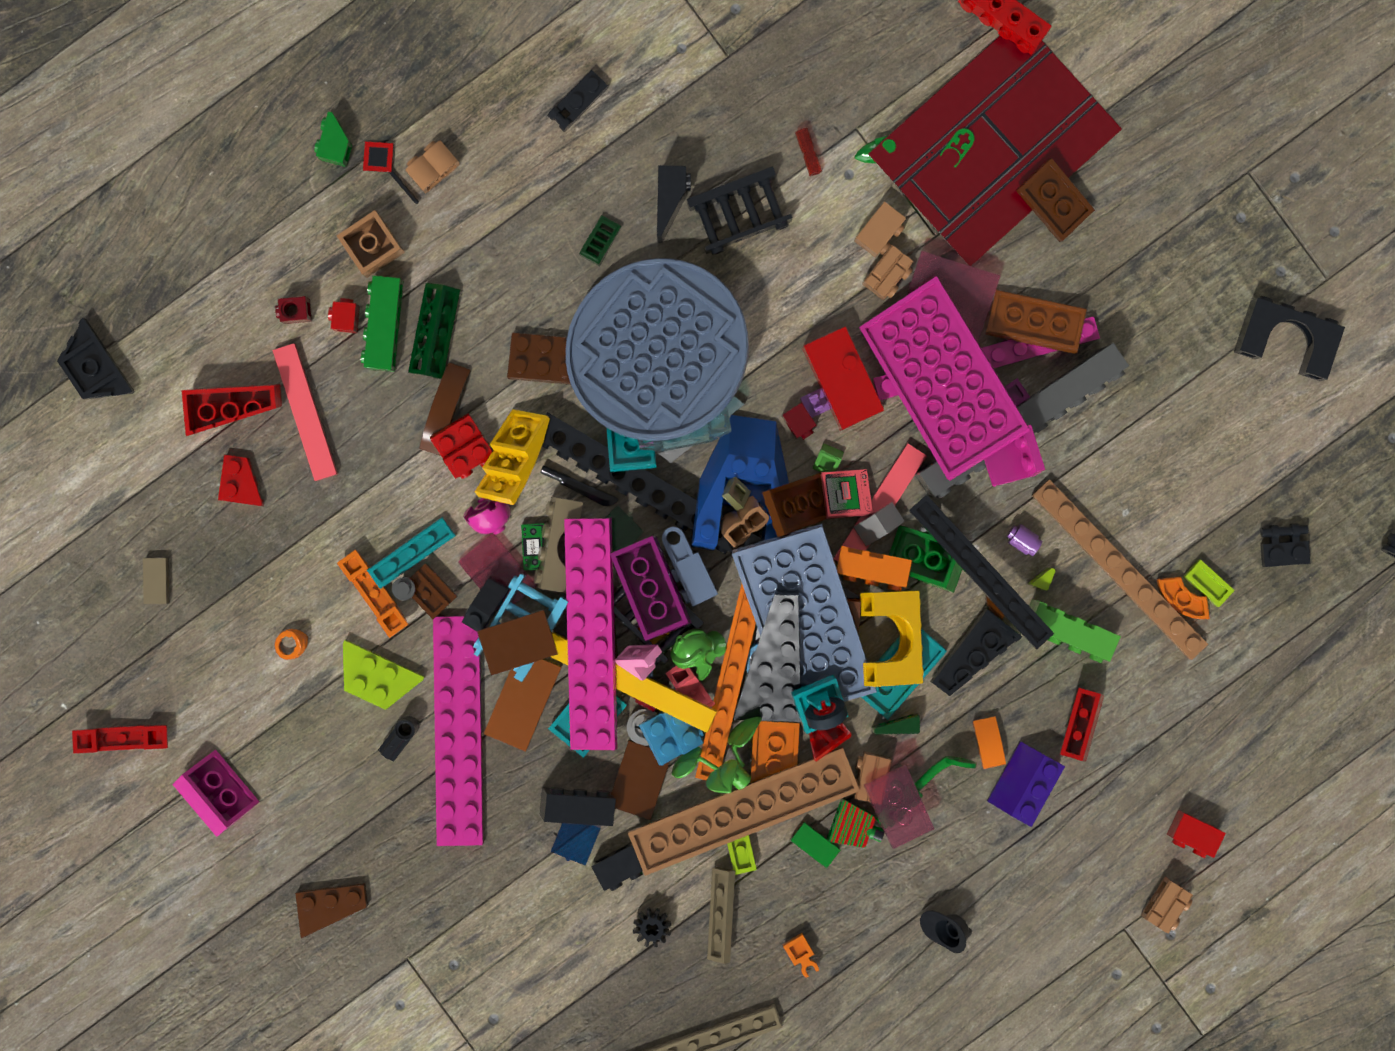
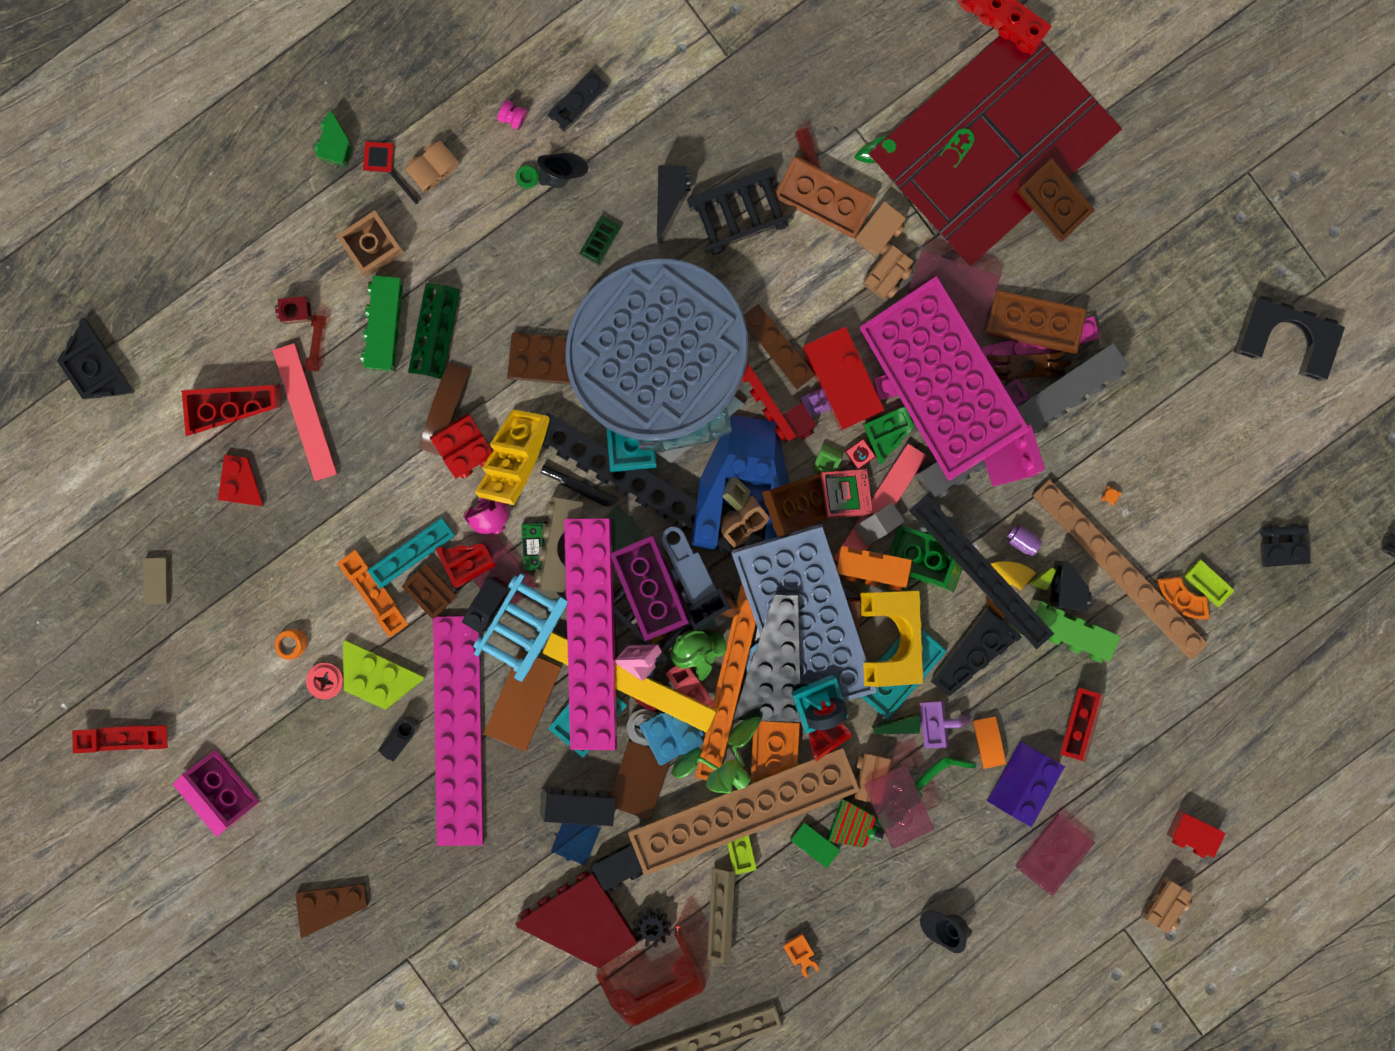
red brick [328,298,360,333] -> none
dark grey plate [392,577,415,600] -> none
reddish brown tile [477,610,558,676] -> none
none -> clear red bar [305,315,327,372]
none -> coral gear [306,663,343,699]
none -> red wing [435,544,496,588]
none -> dark pink wheel [497,99,528,131]
none -> green tile [515,165,539,190]
none -> dark red slope [515,870,638,969]
none -> black piece [537,153,589,188]
none -> clear red windscreen [596,925,706,1026]
none -> black torso [685,588,741,630]
none -> red plate [742,362,796,443]
none -> reddish brown plate [744,304,815,390]
none -> dark orange tile [775,155,877,239]
none -> tile [844,438,876,470]
none -> green wing [862,406,914,465]
none -> medium lavender plate [920,700,970,748]
none -> reddish brown piece [987,351,1071,380]
none -> yellow tile [990,561,1037,590]
none -> clear pink tile [1015,813,1095,896]
none -> black slope [1050,560,1092,611]
none -> orange piece [1101,486,1121,506]

